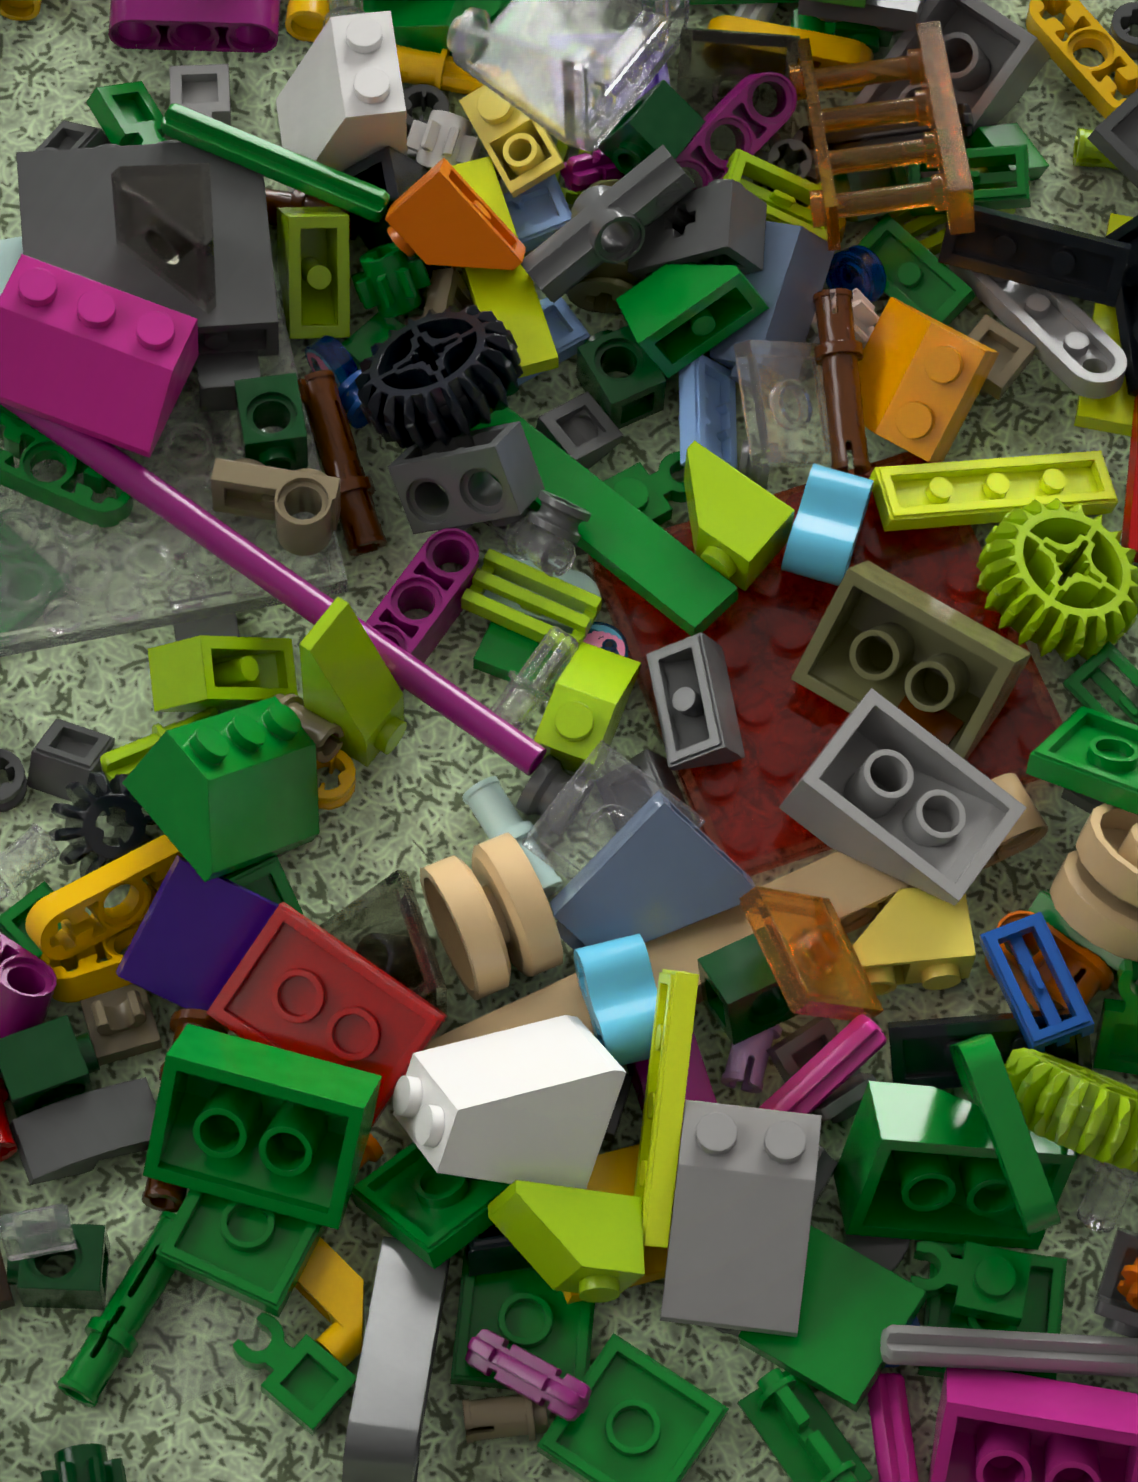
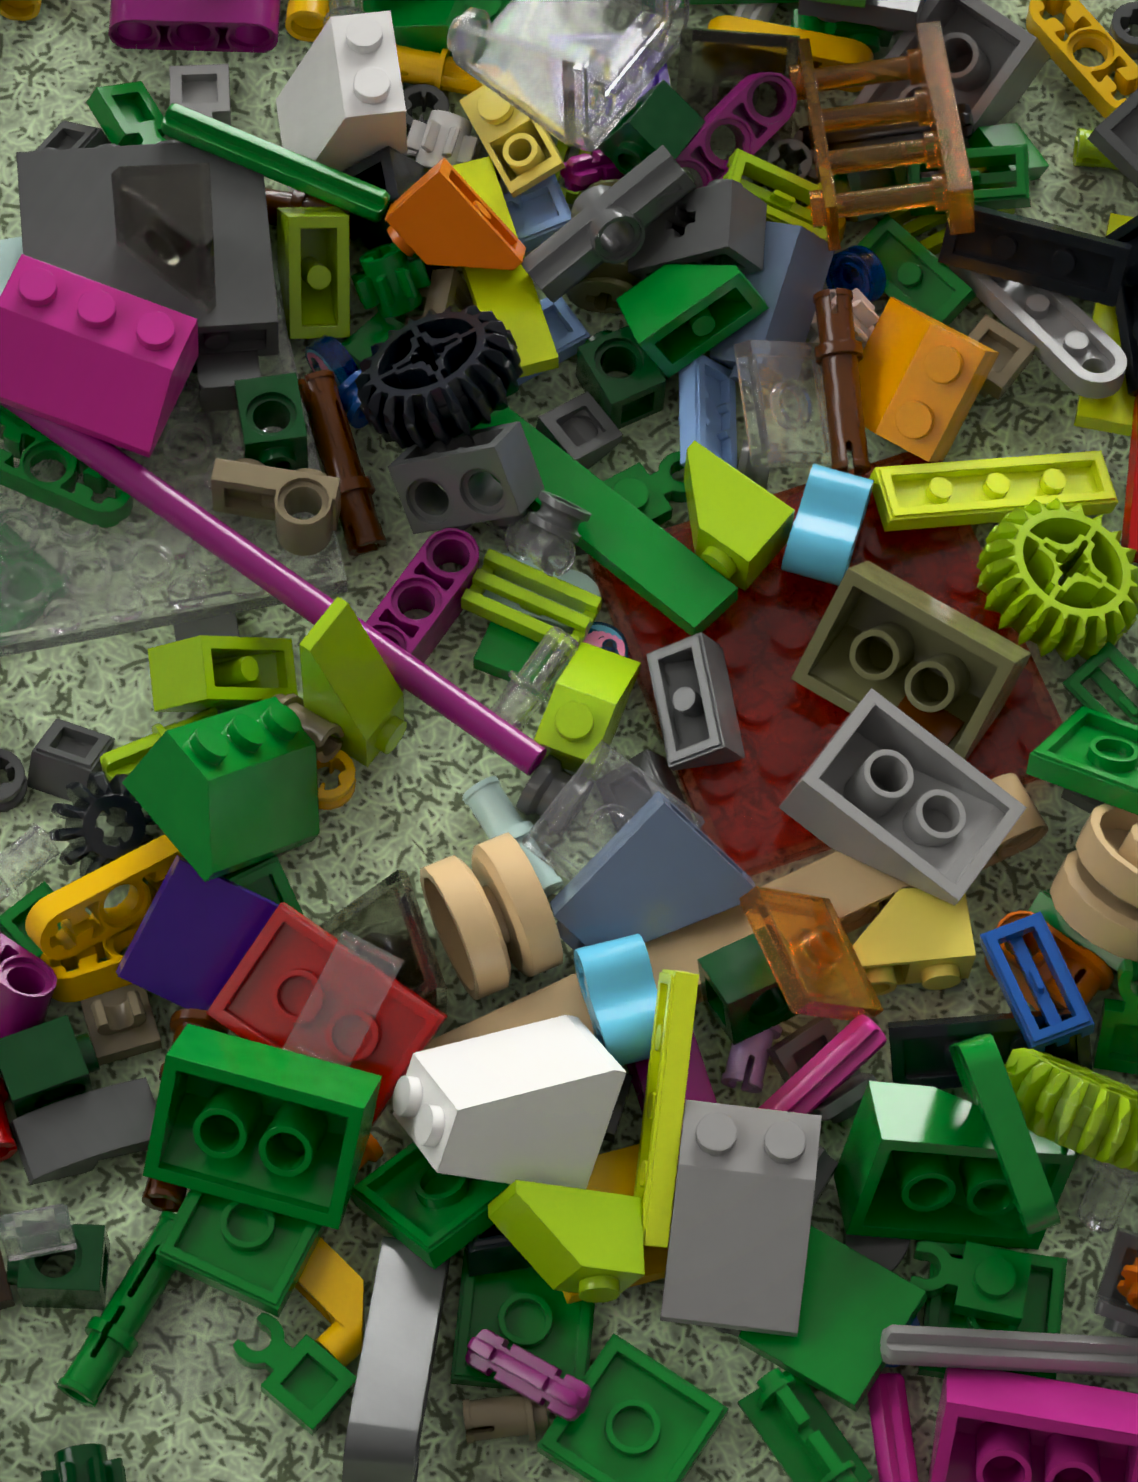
none -> clear tile [282,930,404,1067]

